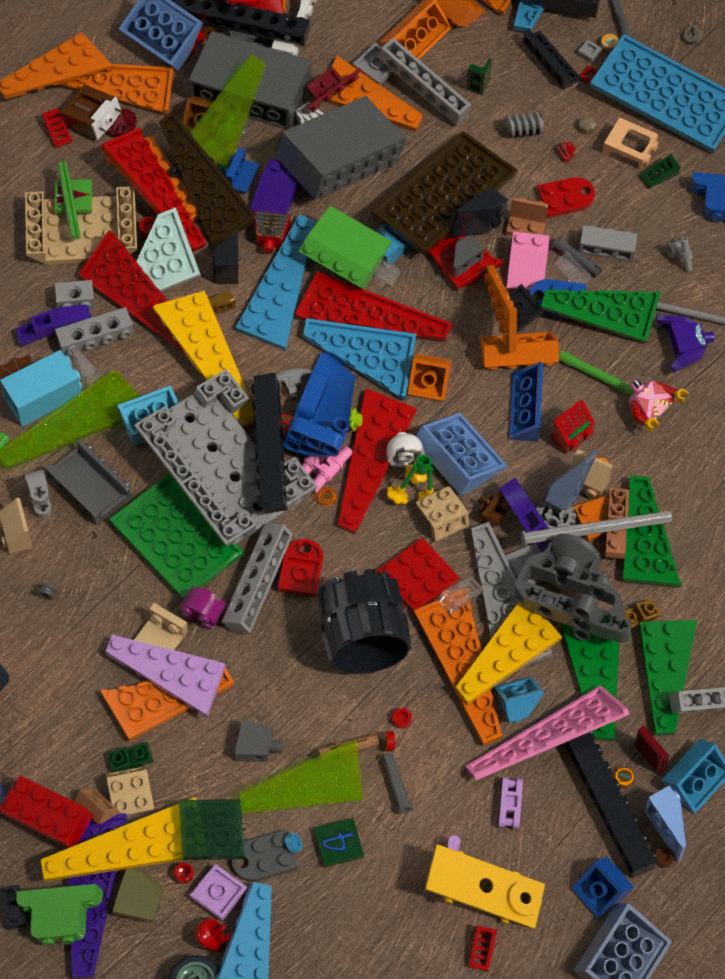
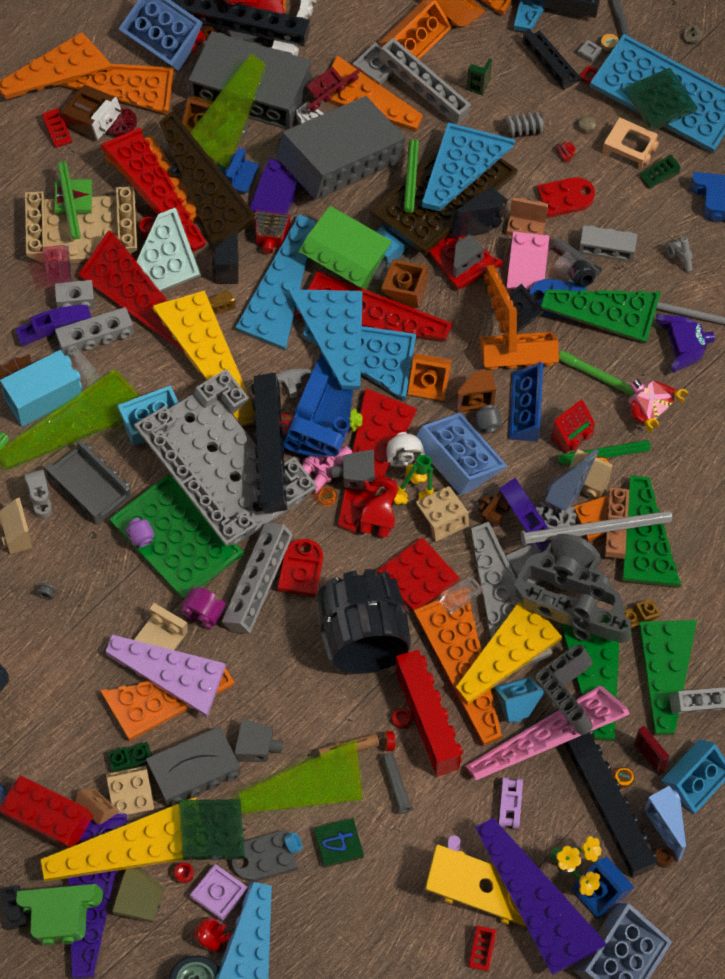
none -> clear pink brick [43,245,72,284]
none -> medium lavender head [126,518,155,548]
none -> dark grey panel [146,726,241,807]
none -> dark azure wing [290,290,362,390]
none -> dark grey torso [332,450,375,490]
none -> red hips [359,476,398,537]
none -> dark orange slope [381,259,429,308]
none -> red brick [395,649,463,777]
none -> bright green axle [404,139,419,213]
none -> dark azure wing [422,122,515,211]
none -> dark orange slope [456,370,496,413]
none -> dark purple wing [475,818,607,975]
none -> dark grey head [476,405,502,433]
none -> dark grey beam [536,644,593,735]
none -> yellow plant [550,836,601,896]
none -> green axle [558,440,651,466]
none -> black head [569,260,596,287]
none -> clear green plate [624,68,698,131]

